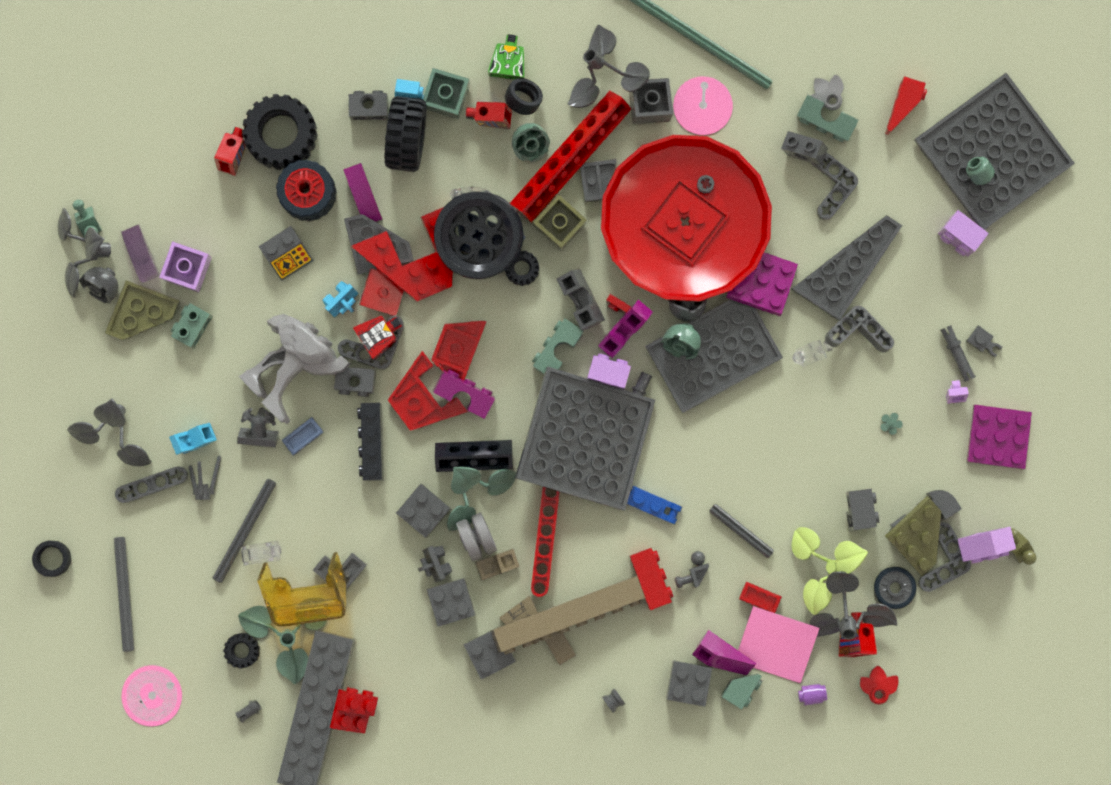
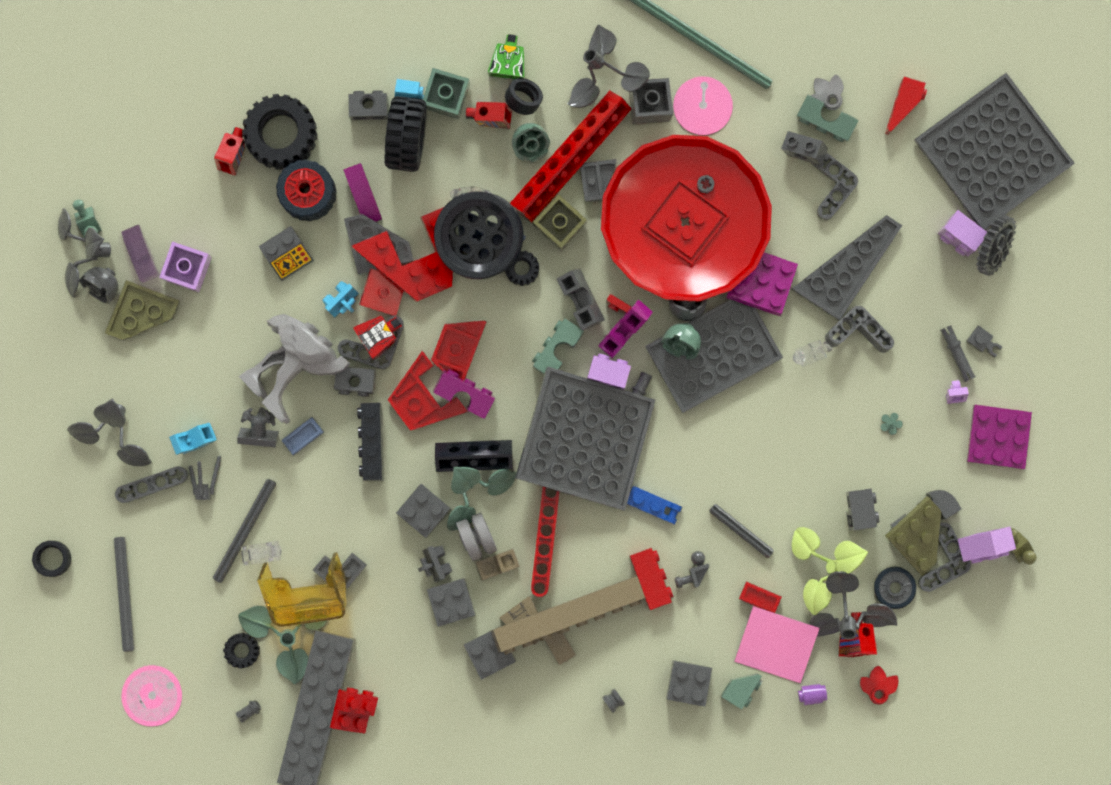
sand green brick [171,303,213,349] -> none
magenta slope [692,630,756,676] -> none
sand green head [966,157,995,185] -> none
none -> dark grey gear [976,215,1017,276]

